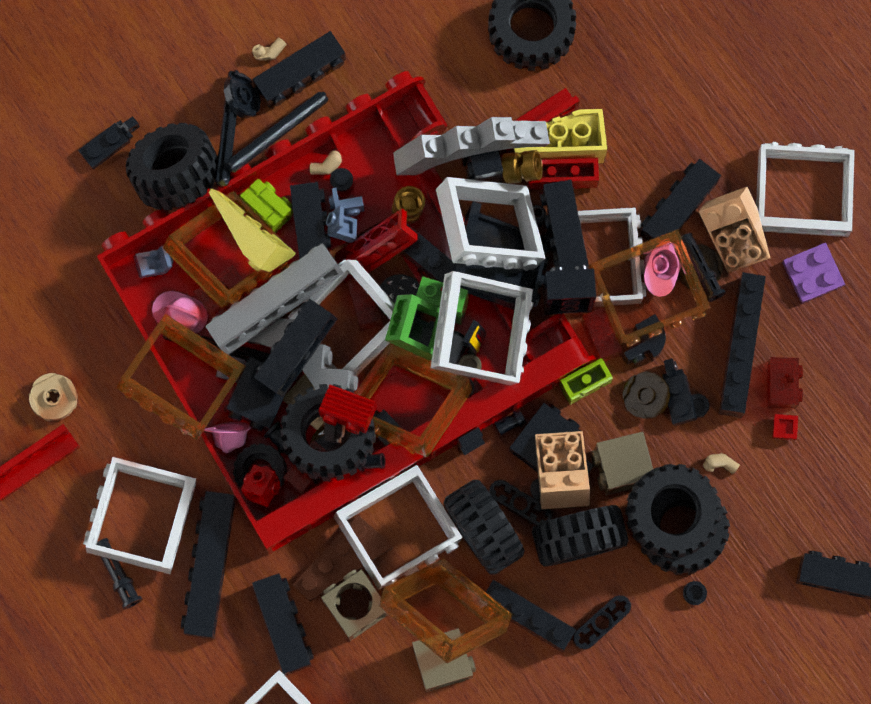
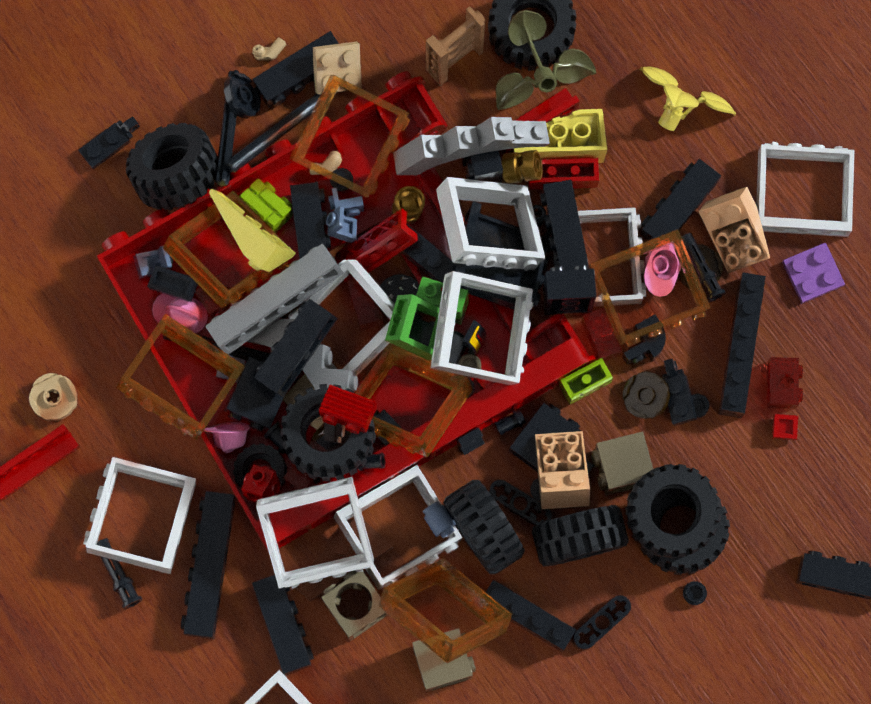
tan arm [703,453,740,474] -> none
none -> black tile [147,265,199,302]
none -> white window [256,477,374,588]
none -> clear orange window [290,75,410,198]
none -> tan plate [313,41,362,94]
none -> sand blue brick [422,501,456,539]
none -> medium nougat fence [426,6,485,87]
none -> olive plant [495,10,596,110]
none -> light yellow plant [640,67,736,131]

